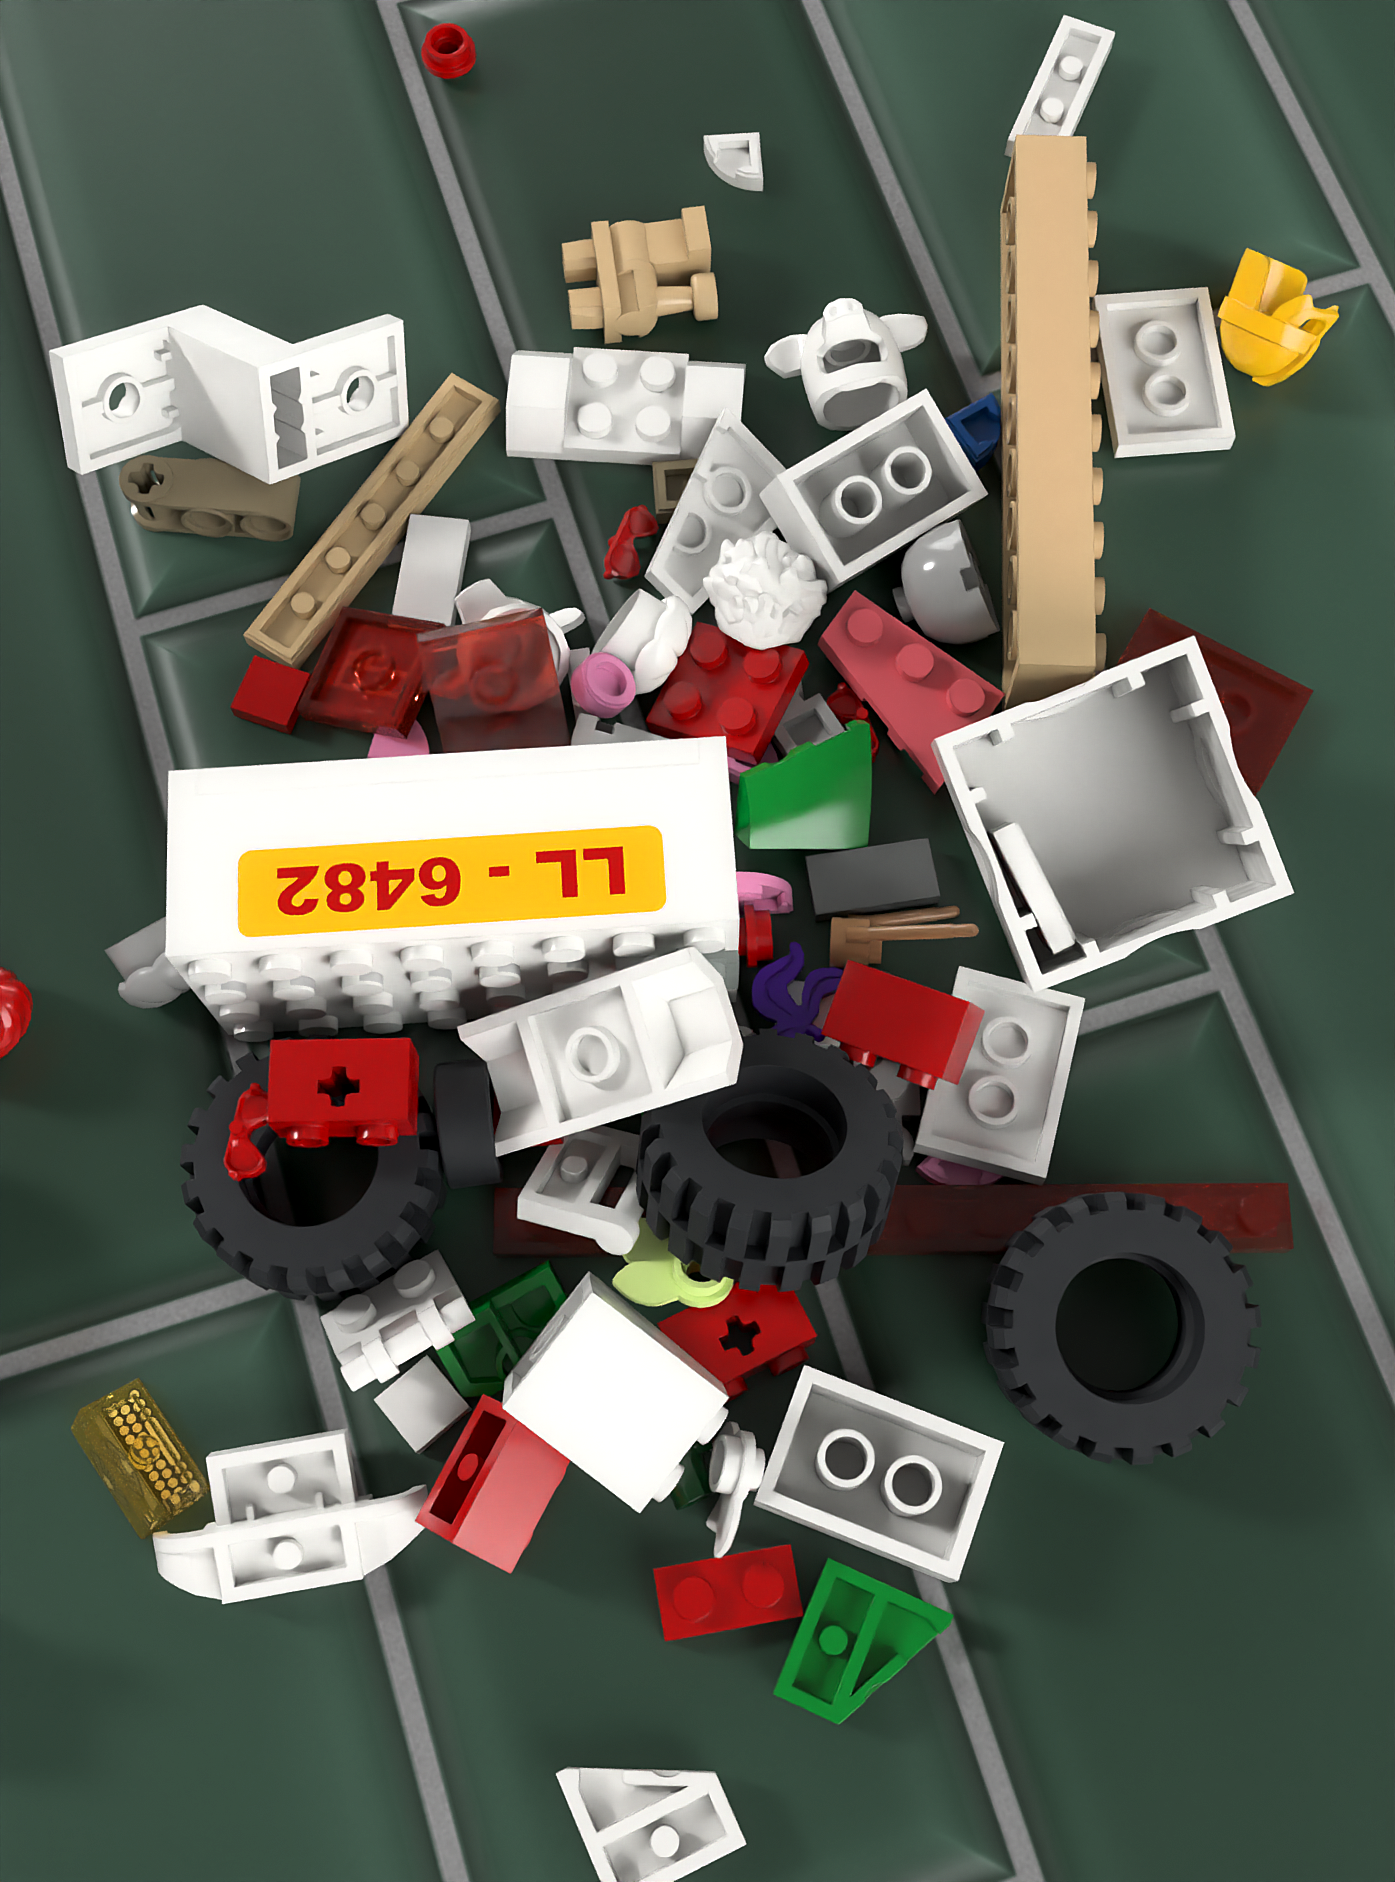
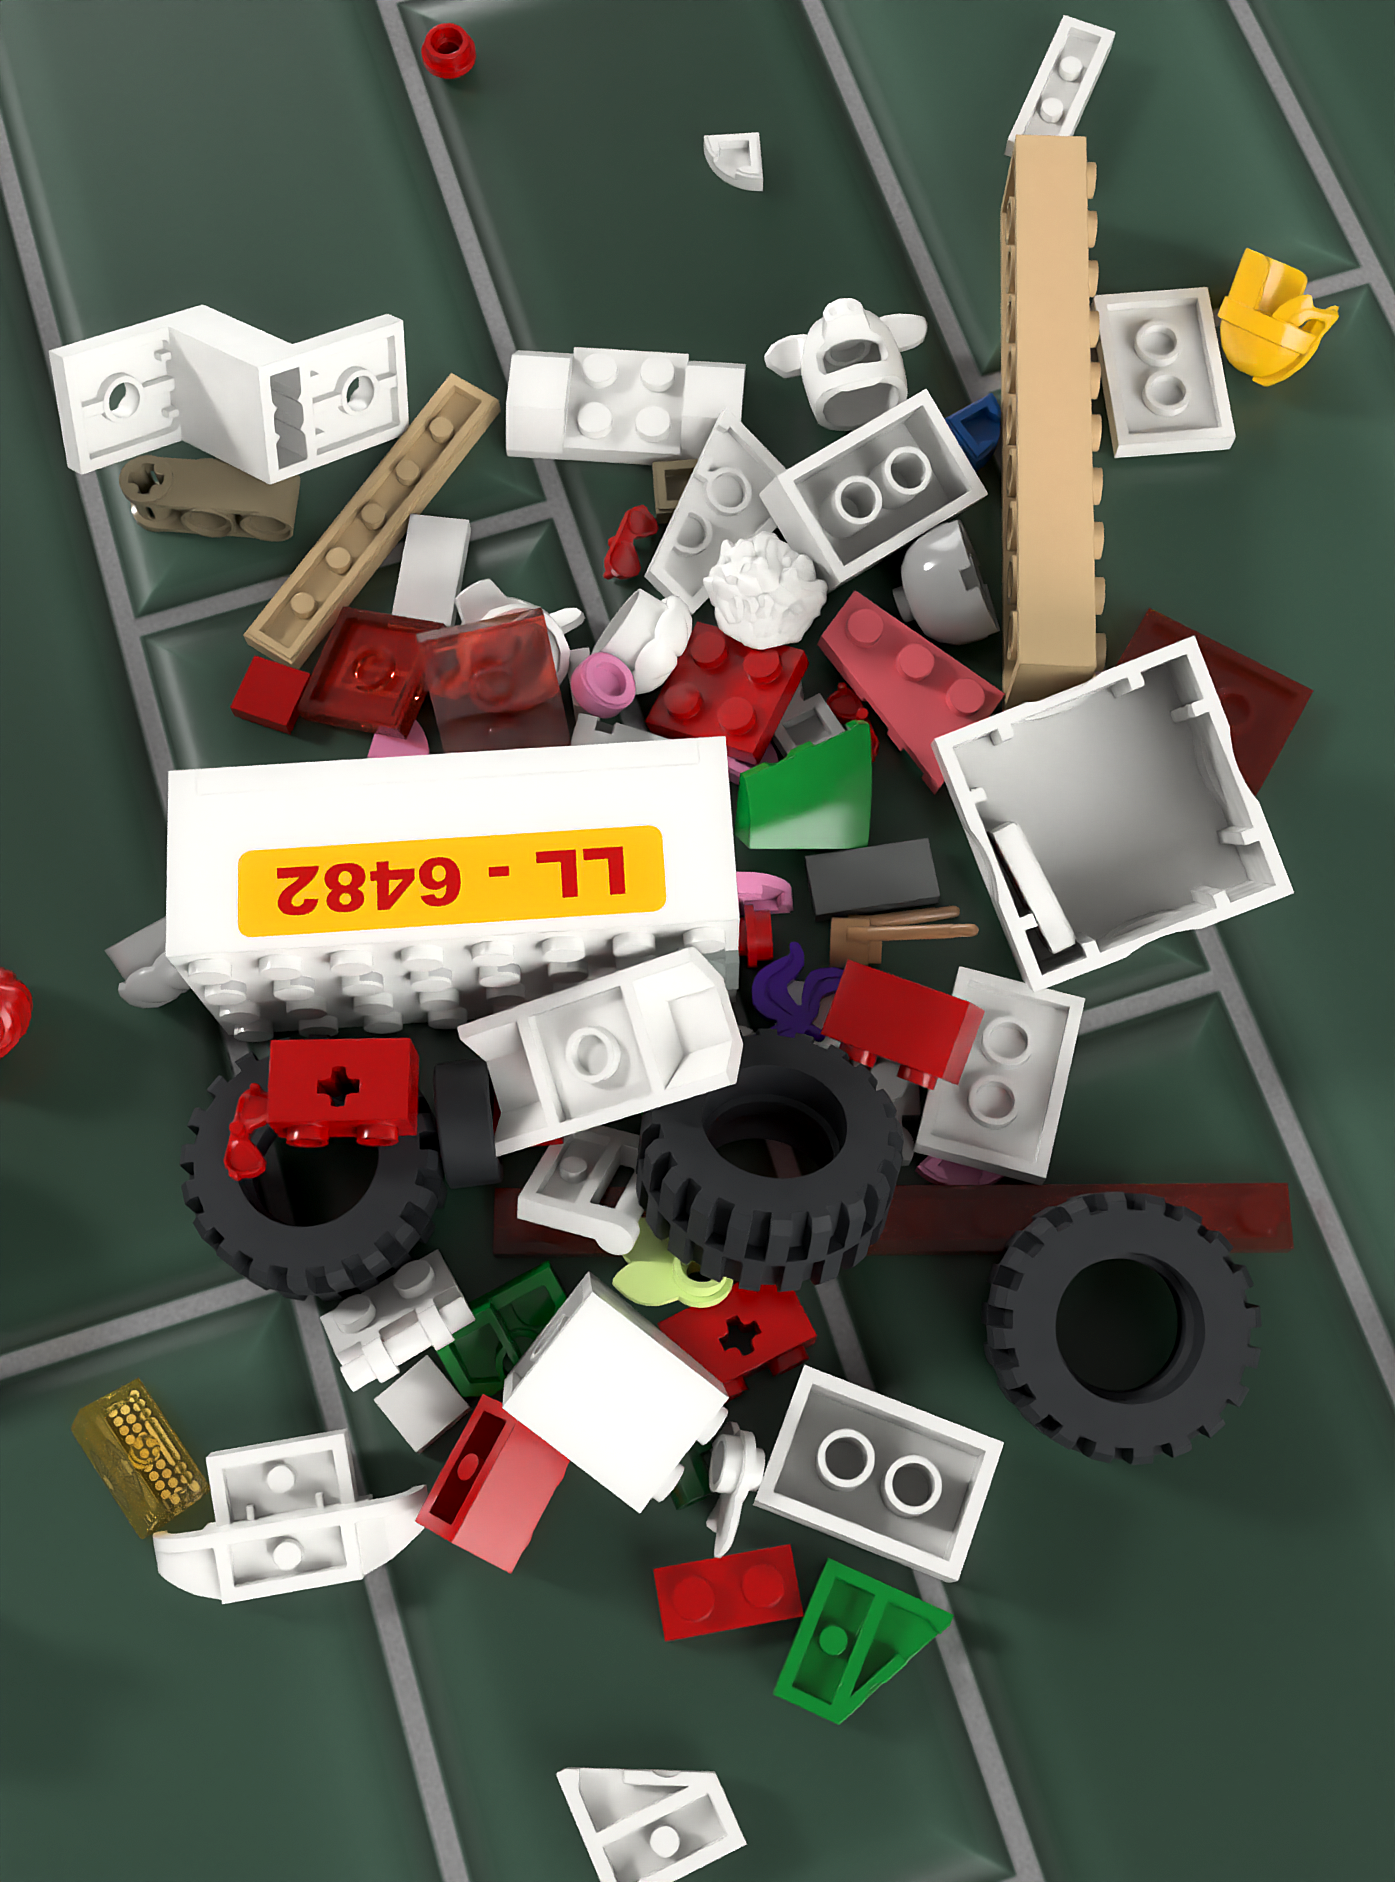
tan hips [562,206,718,344] -> none

